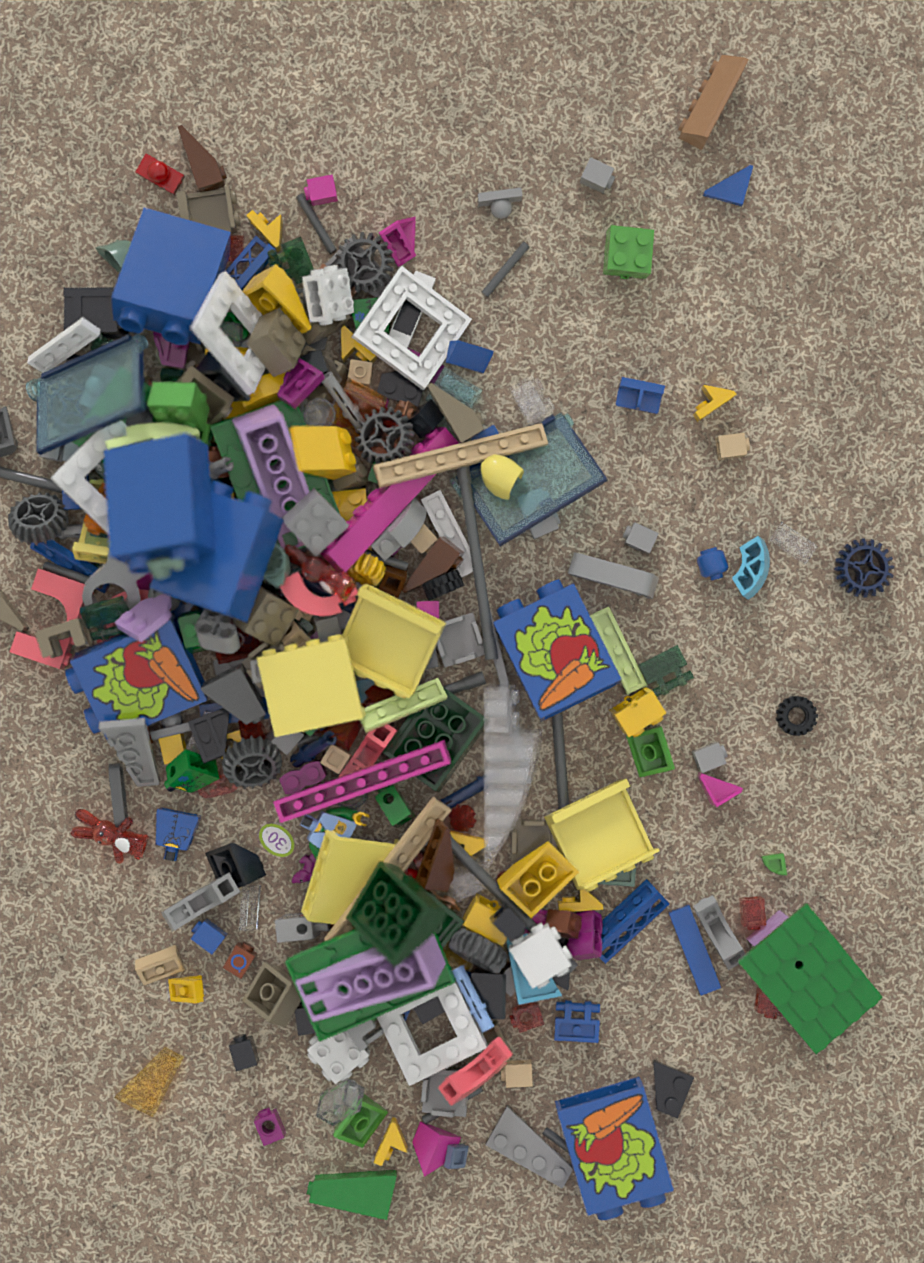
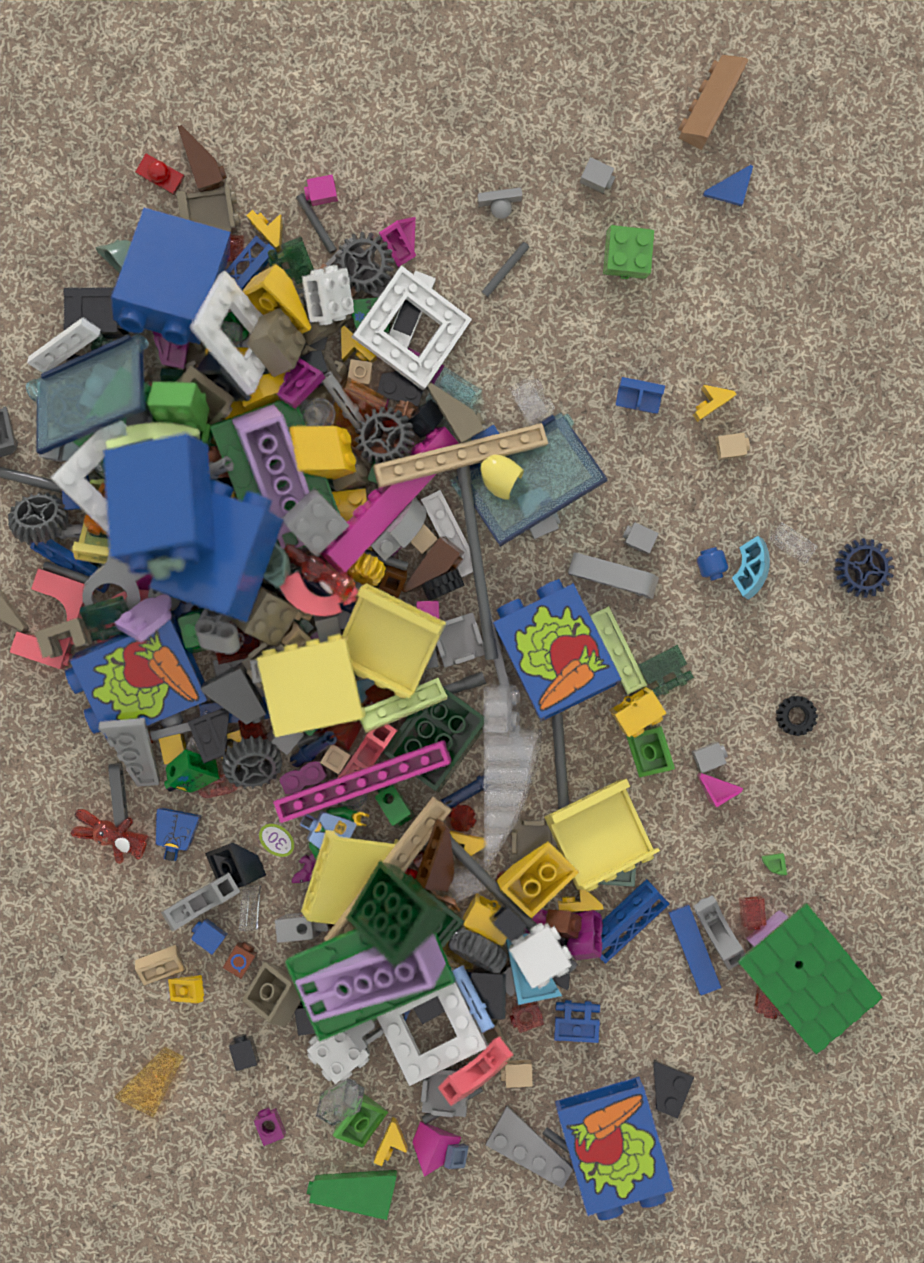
blue slope [446,340,494,373] -> none

